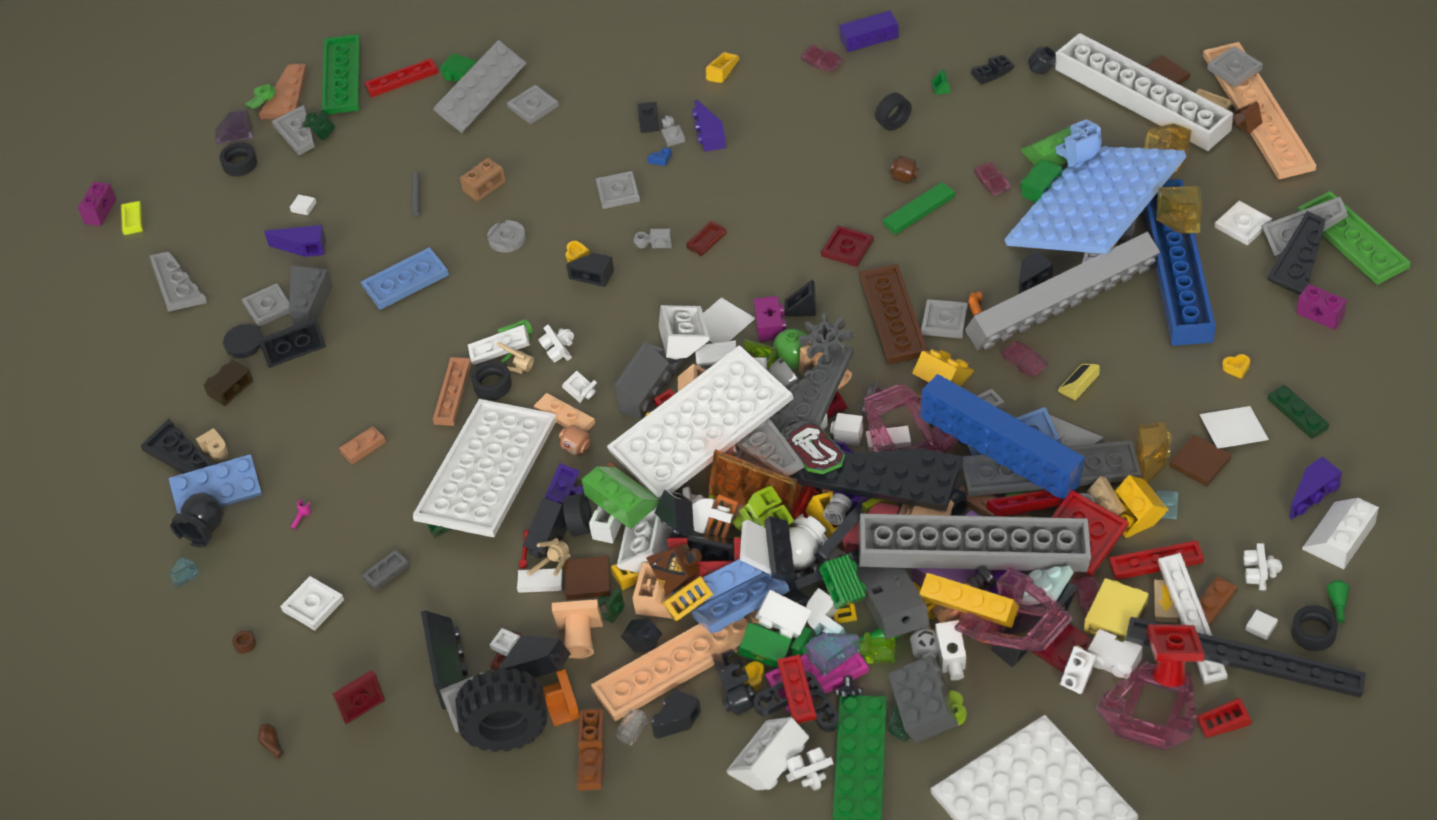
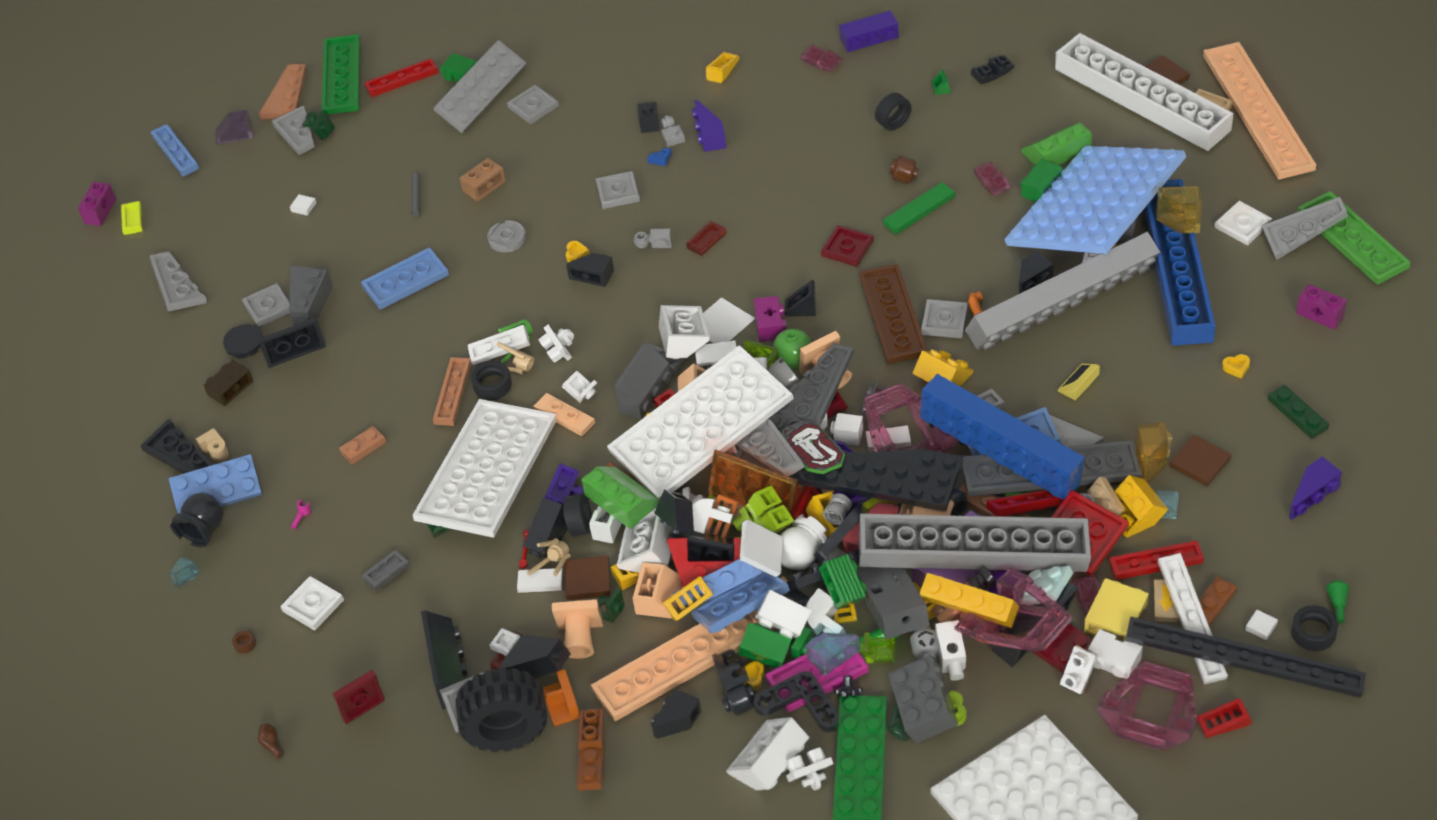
black tyre [219,142,257,176] -> none
bright green plate [245,84,276,109] -> none
dark purple slope [264,225,326,257] -> none
nougat head [558,425,591,456] -> none
clear brick [616,709,648,745] -> none
black brick [621,618,662,652] -> none
reddish brown torso [646,543,702,596] -> none
black plate [765,516,795,583] -> none
red tile [777,655,816,723] -> none
dark grey gear [799,314,853,362] -> none
clear pink slope [1001,341,1048,377] -> none
black head [1028,46,1056,75] -> none
light blue brick [1055,119,1102,167] -> none
clear yellow slope [1143,123,1192,172] -> none
red plant [1147,624,1205,687] -> none
white sticker [1199,406,1269,449] -> none
light grey plate [1207,46,1263,88] -> none
reddish brown slope [1232,101,1263,134] -> none
white hips [1243,543,1282,590] -> none
black wing [1267,211,1326,295] -> none
white slope [1302,498,1379,569] -> none
none -> medium blue plate [151,124,199,177]

